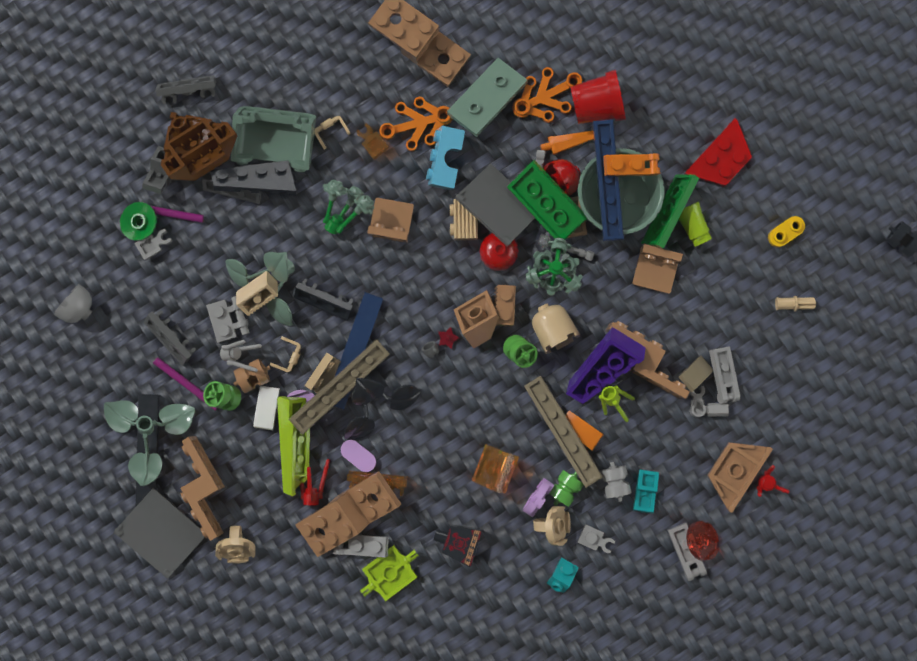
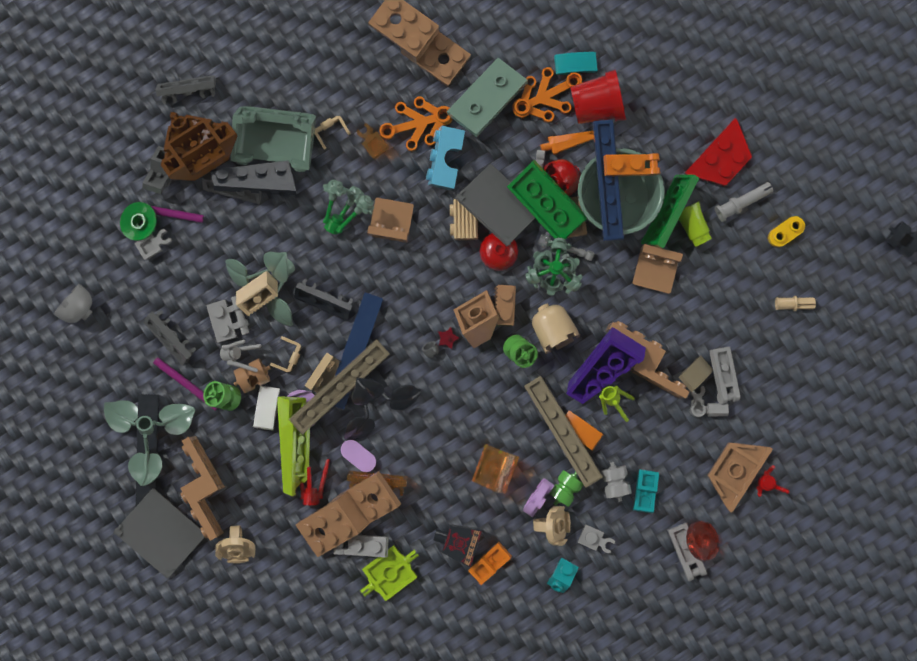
none -> orange slope [468,542,512,585]
none -> teal slope [554,52,598,75]
none -> light grey pin [715,182,773,222]

